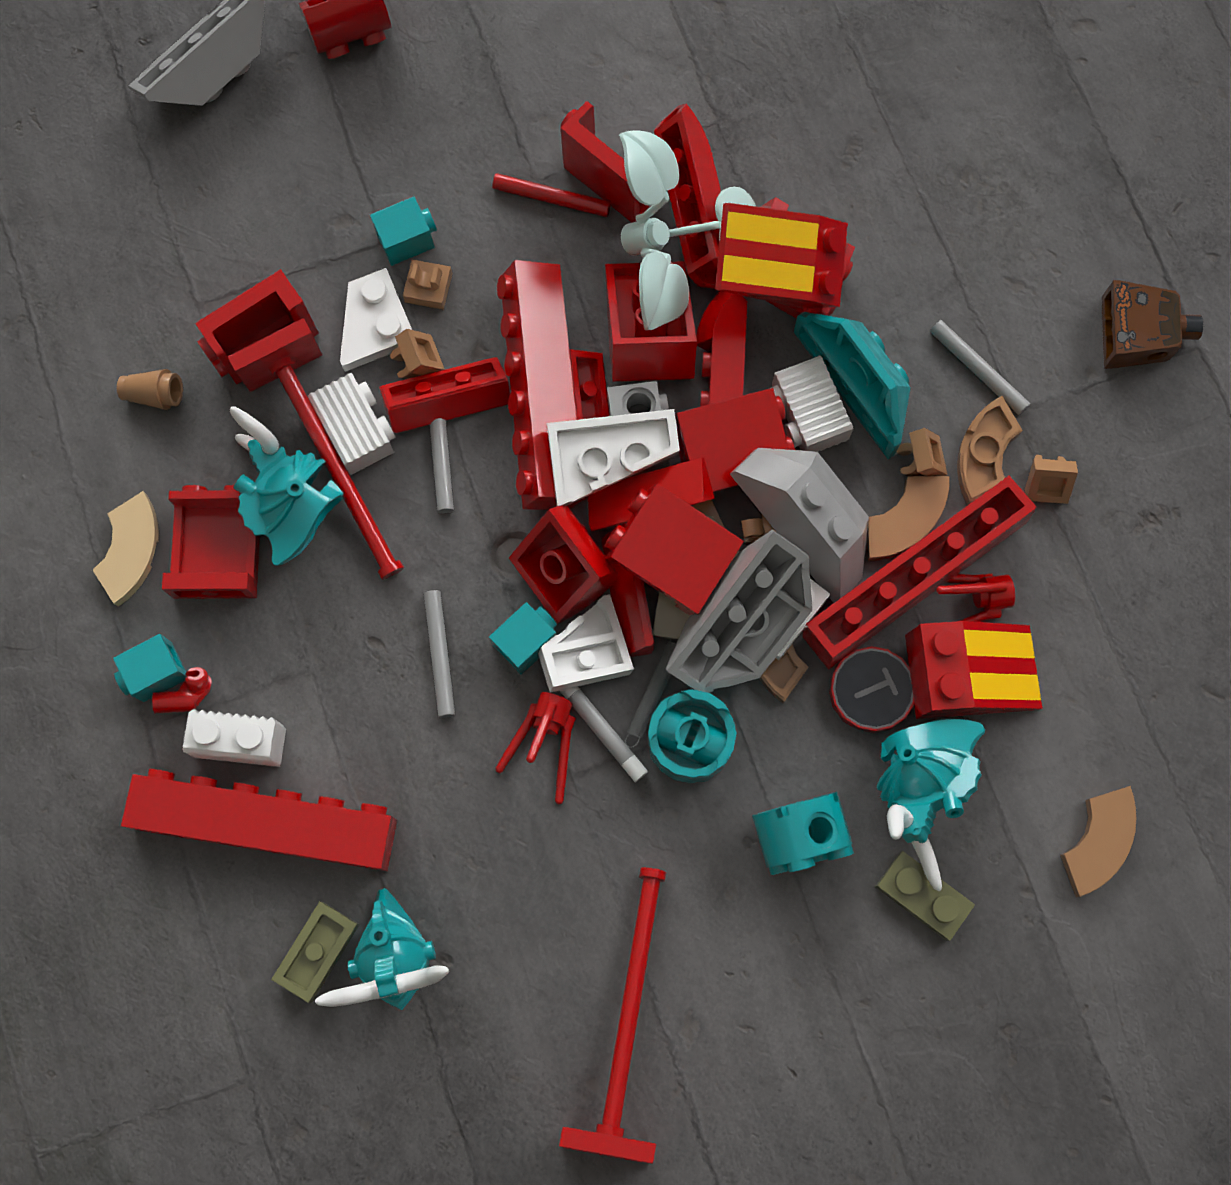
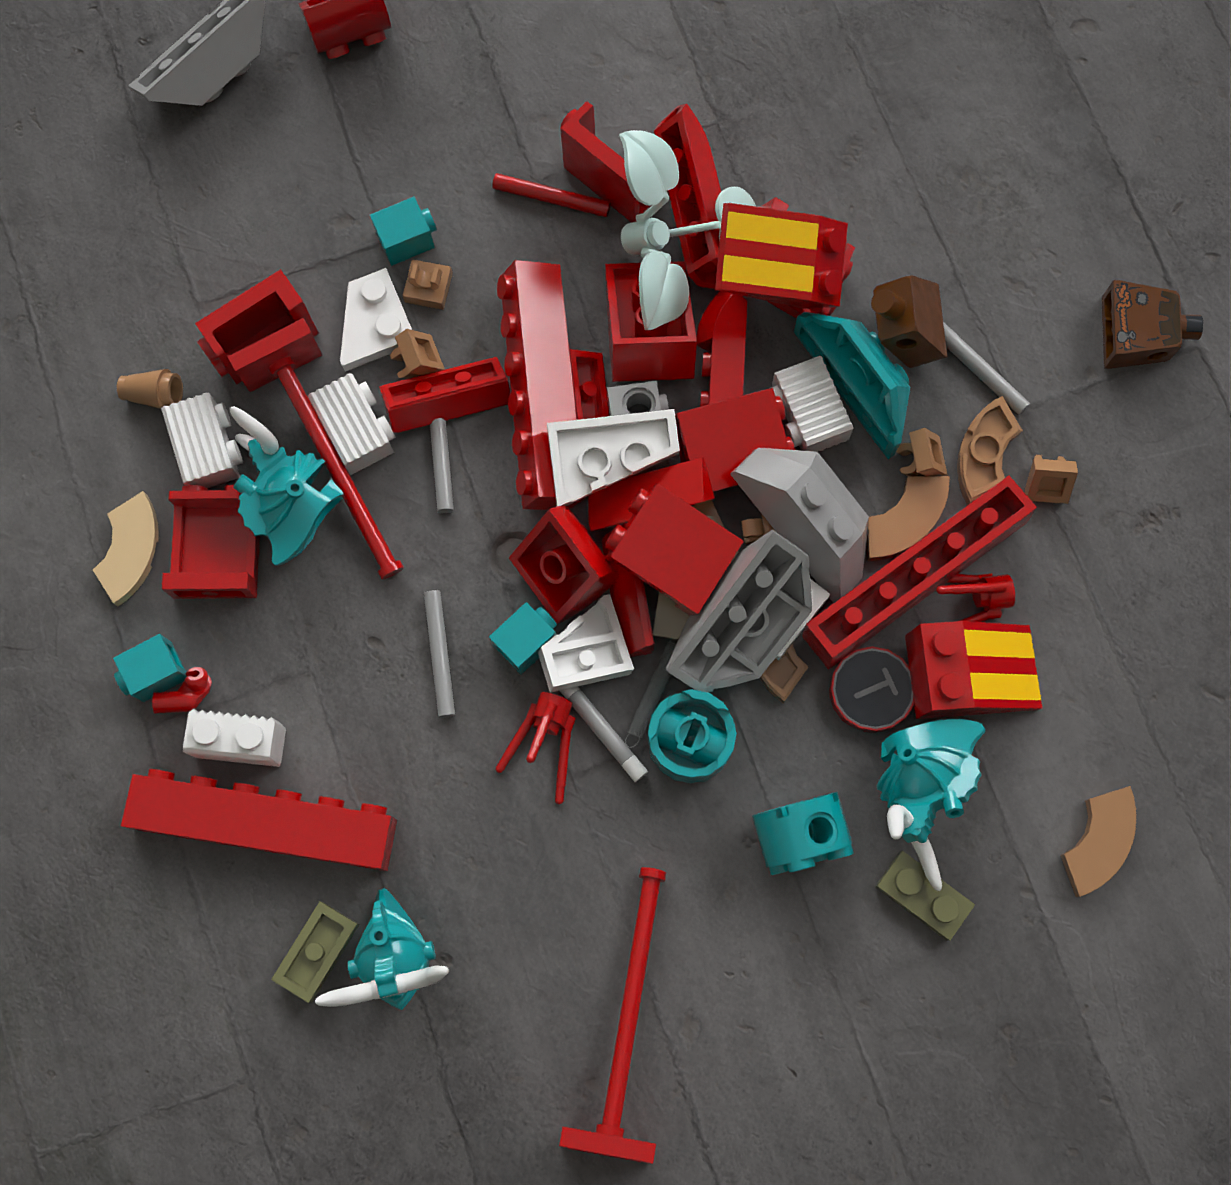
none -> white brick [161,393,243,488]
none -> reddish brown torso [871,275,947,368]

